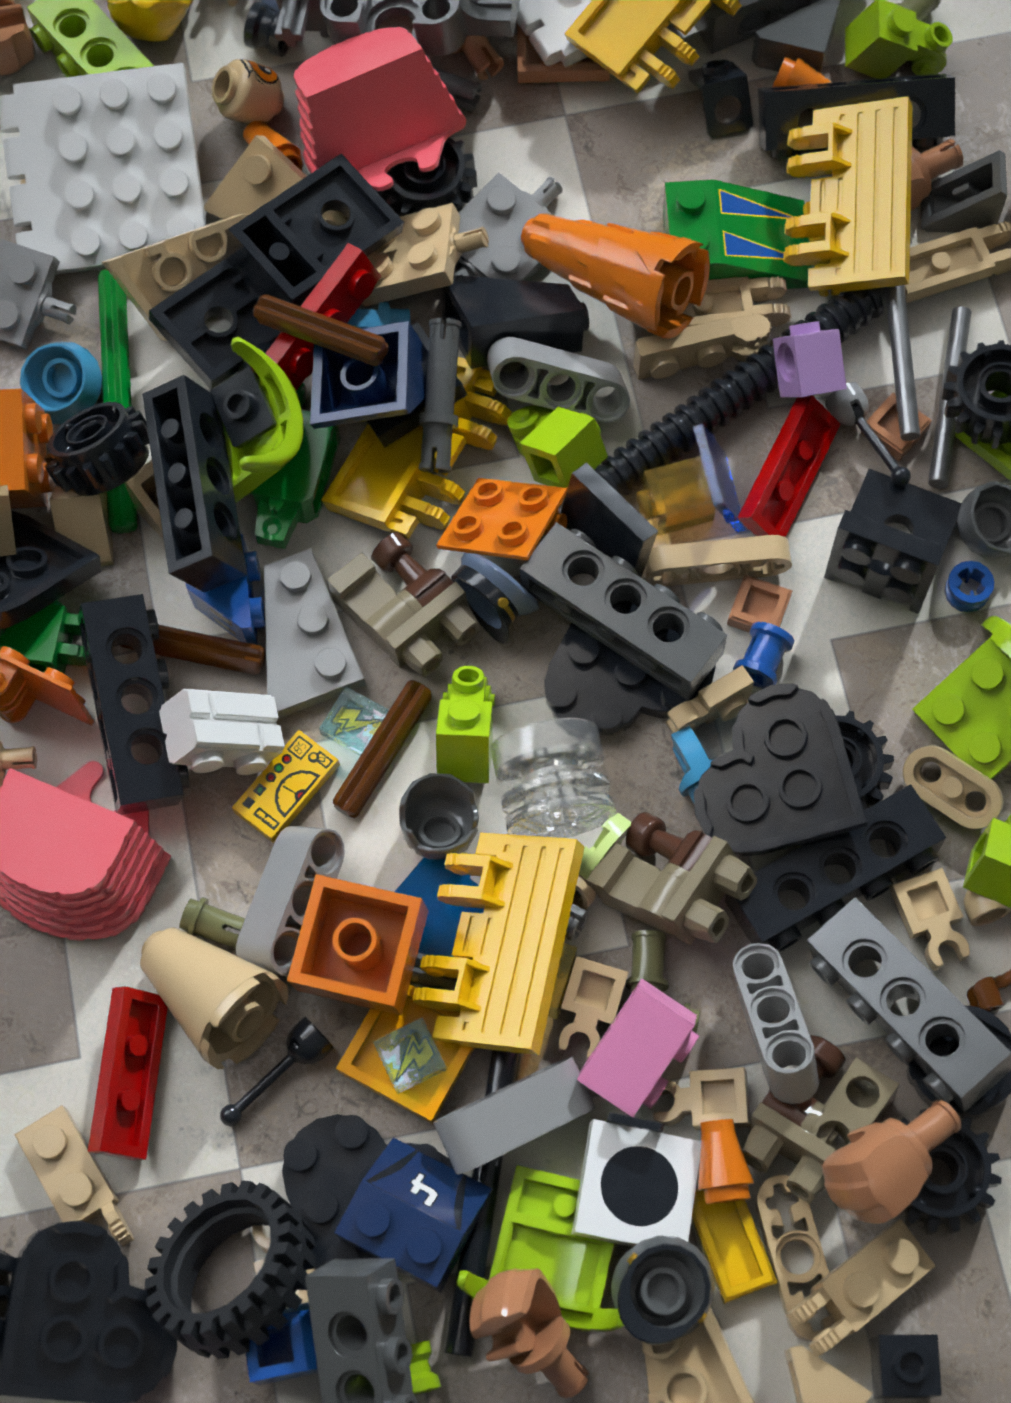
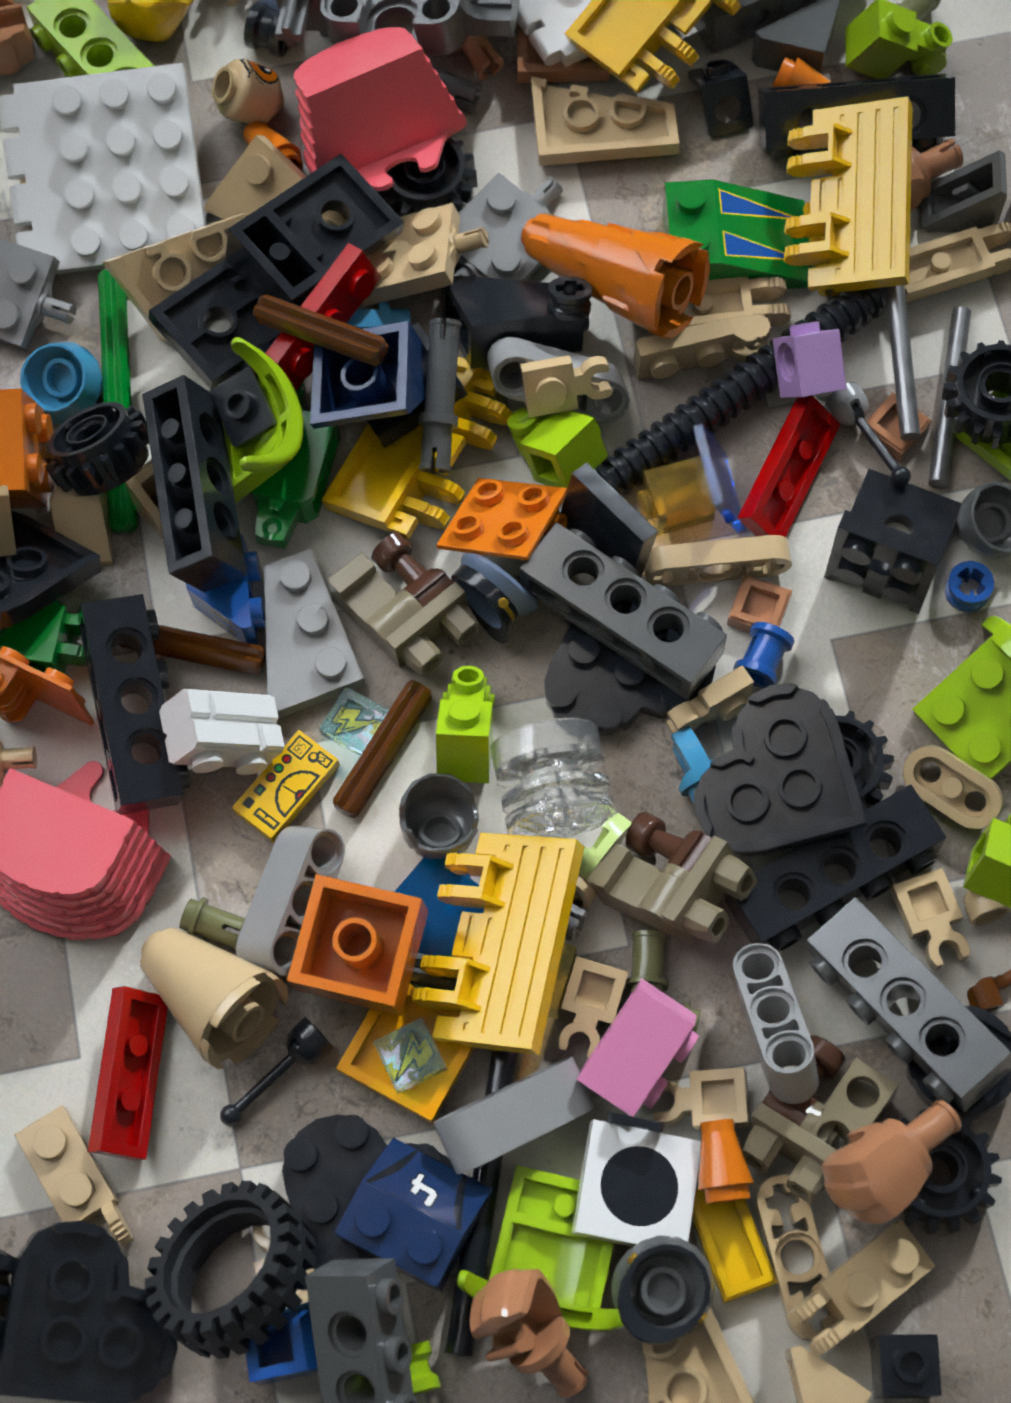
none -> tan plate [520,355,612,418]
none -> tan wing [531,76,679,166]
none -> black bush [547,276,593,321]

